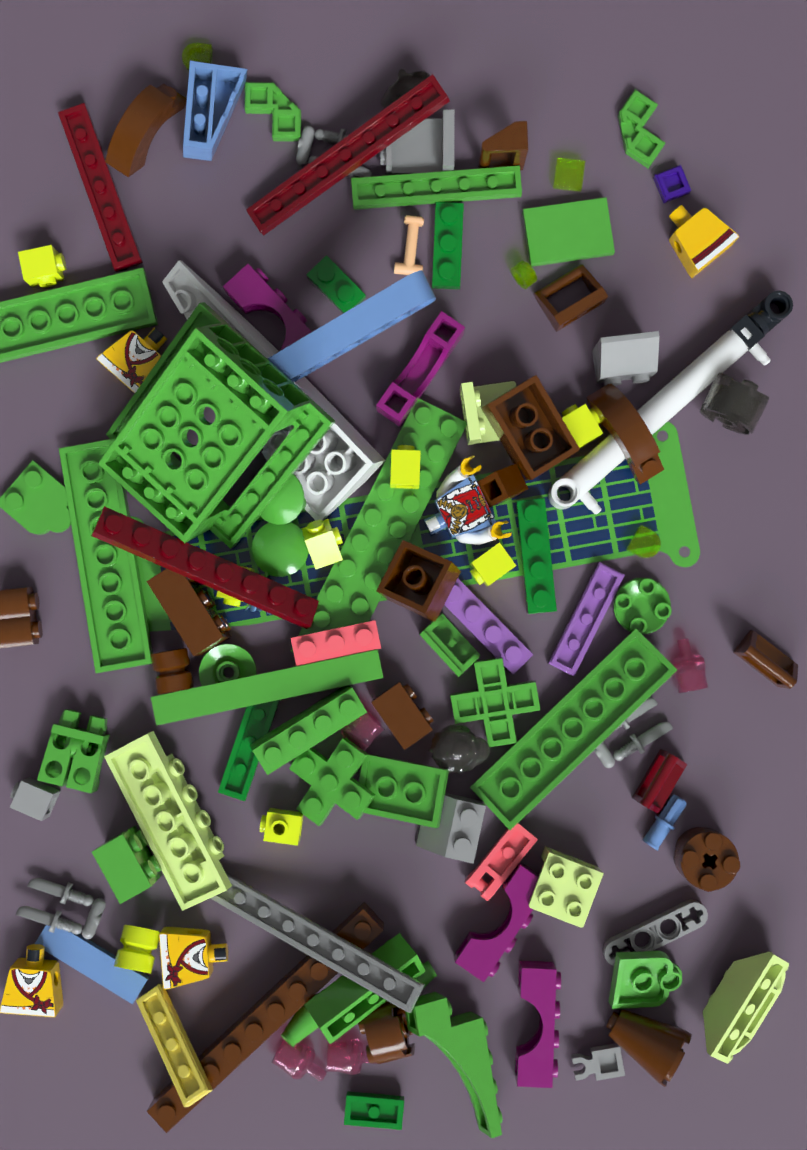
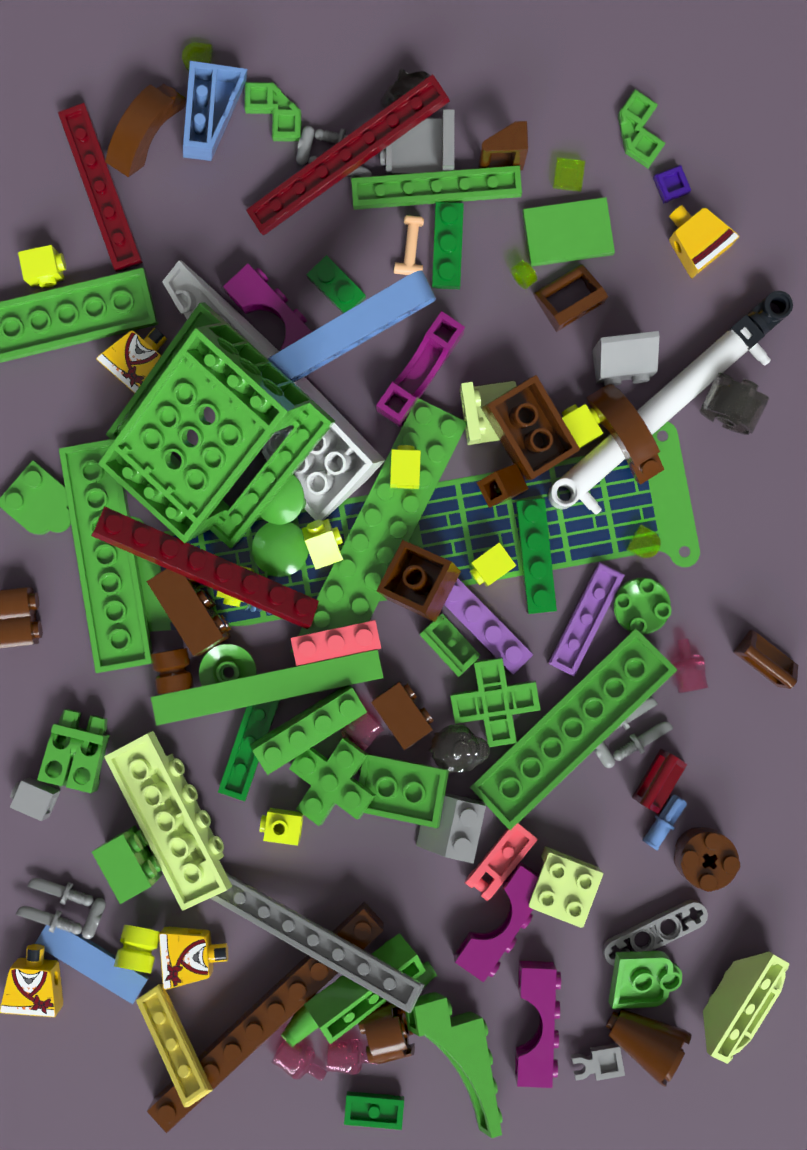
torso [424,455,512,545] -> none

